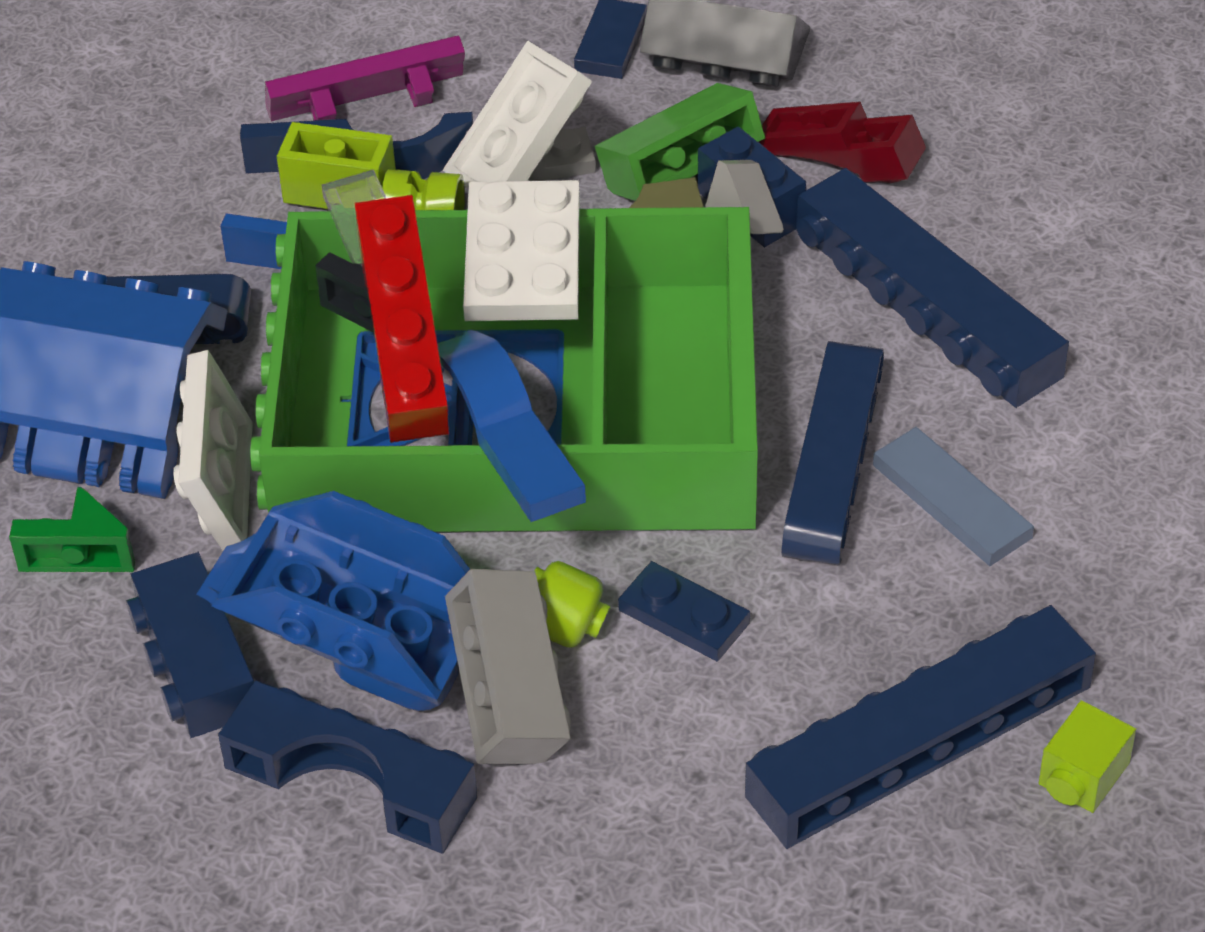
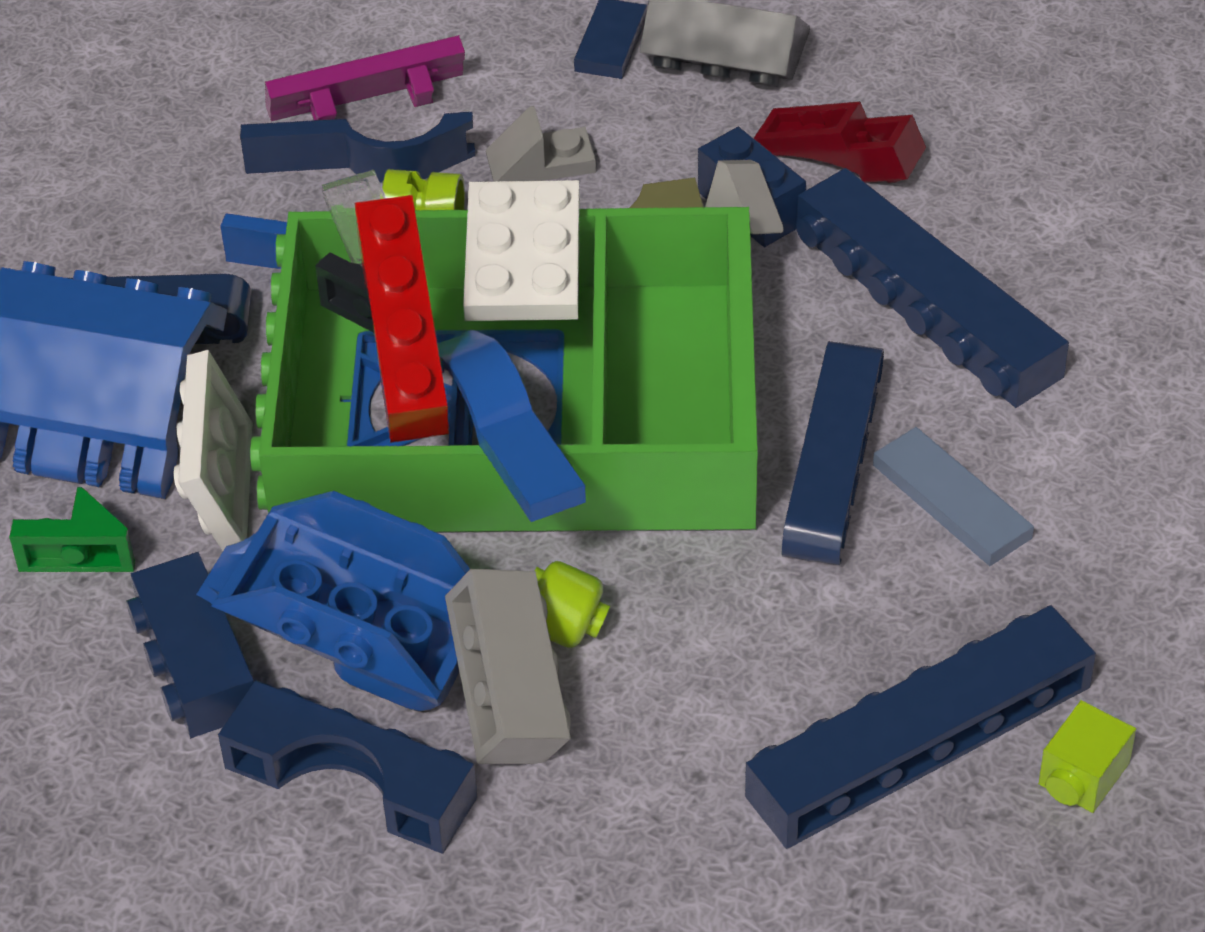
lime brick [277,122,396,211] -> none
white plate [442,41,592,189] -> none
bright green brick [595,83,765,201] -> none
dark blue plate [618,561,750,662] -> none

